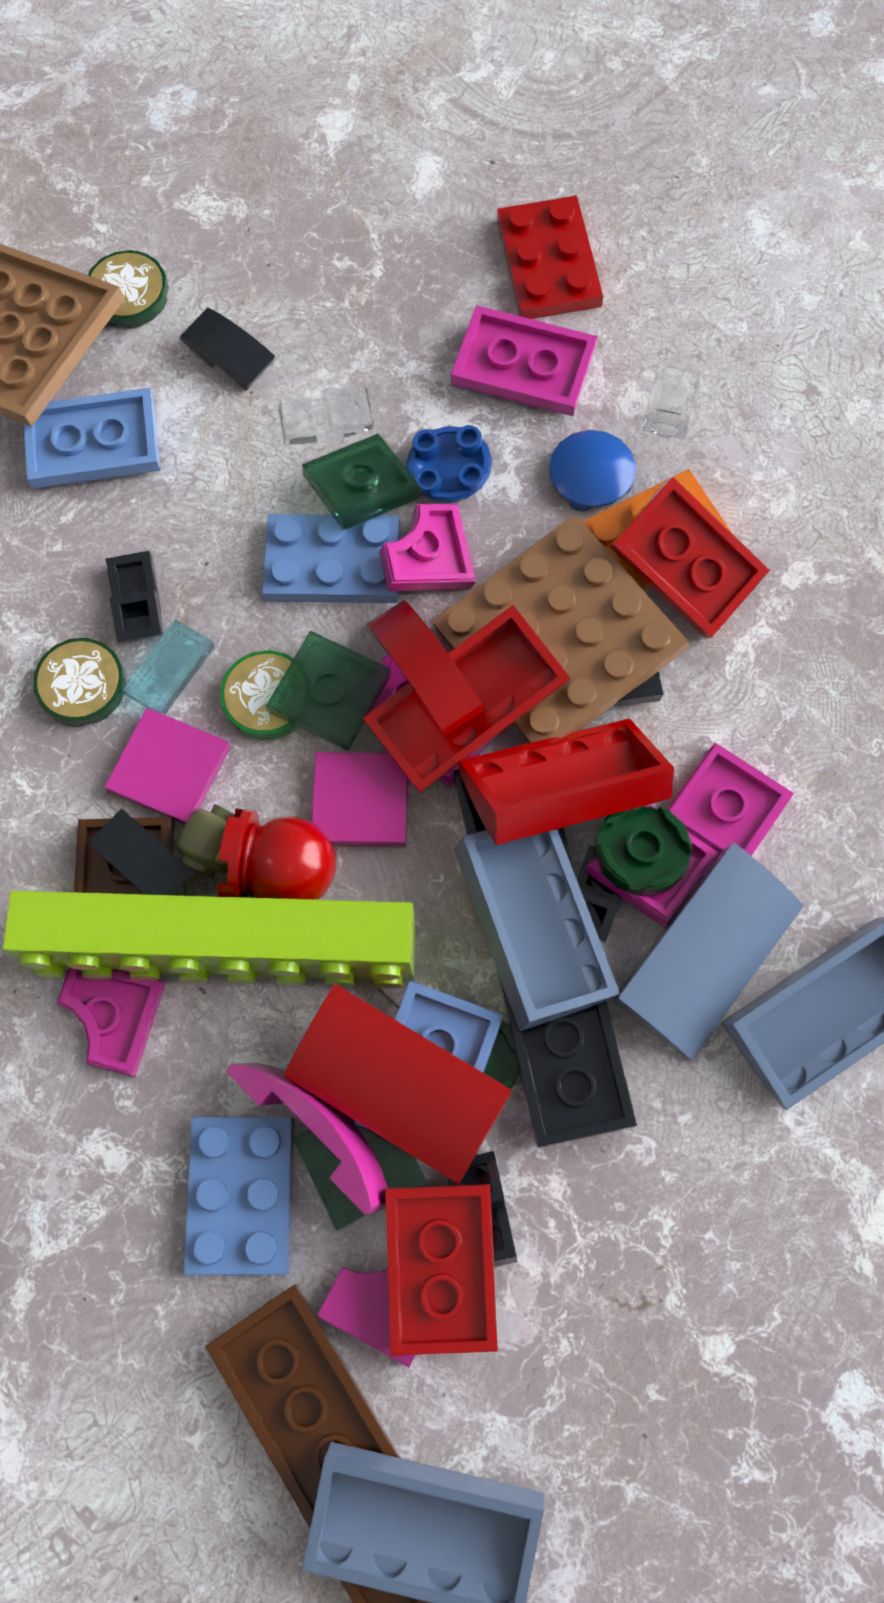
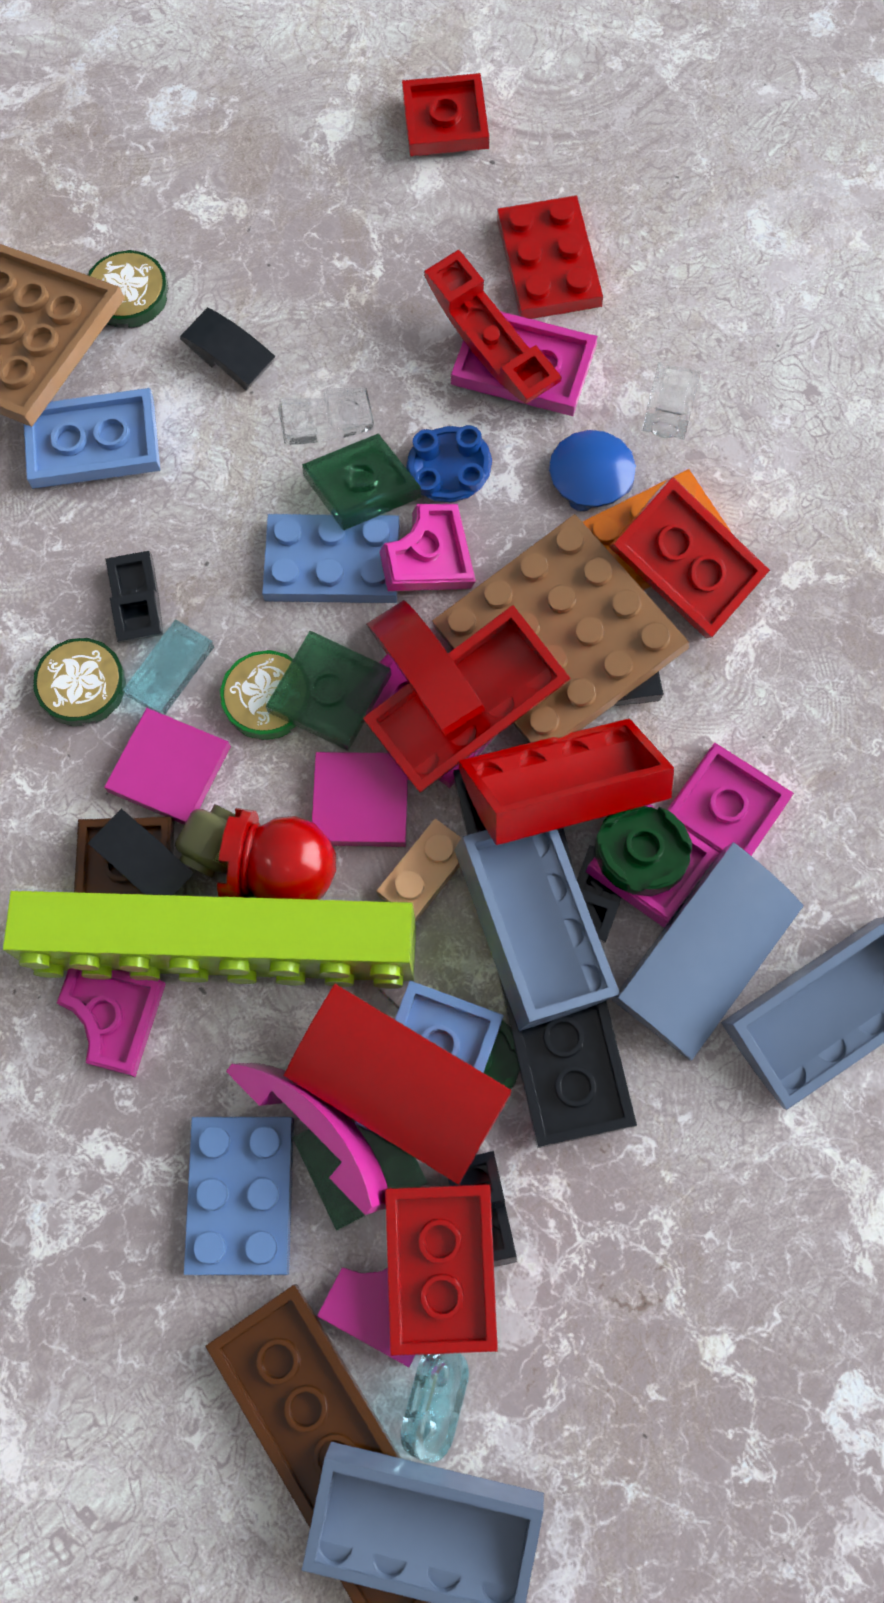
none -> light nougat plate [377,818,461,921]
none -> clear light blue plate [401,1353,469,1463]
none -> red plate [402,73,489,157]
none -> red slope [424,249,562,404]

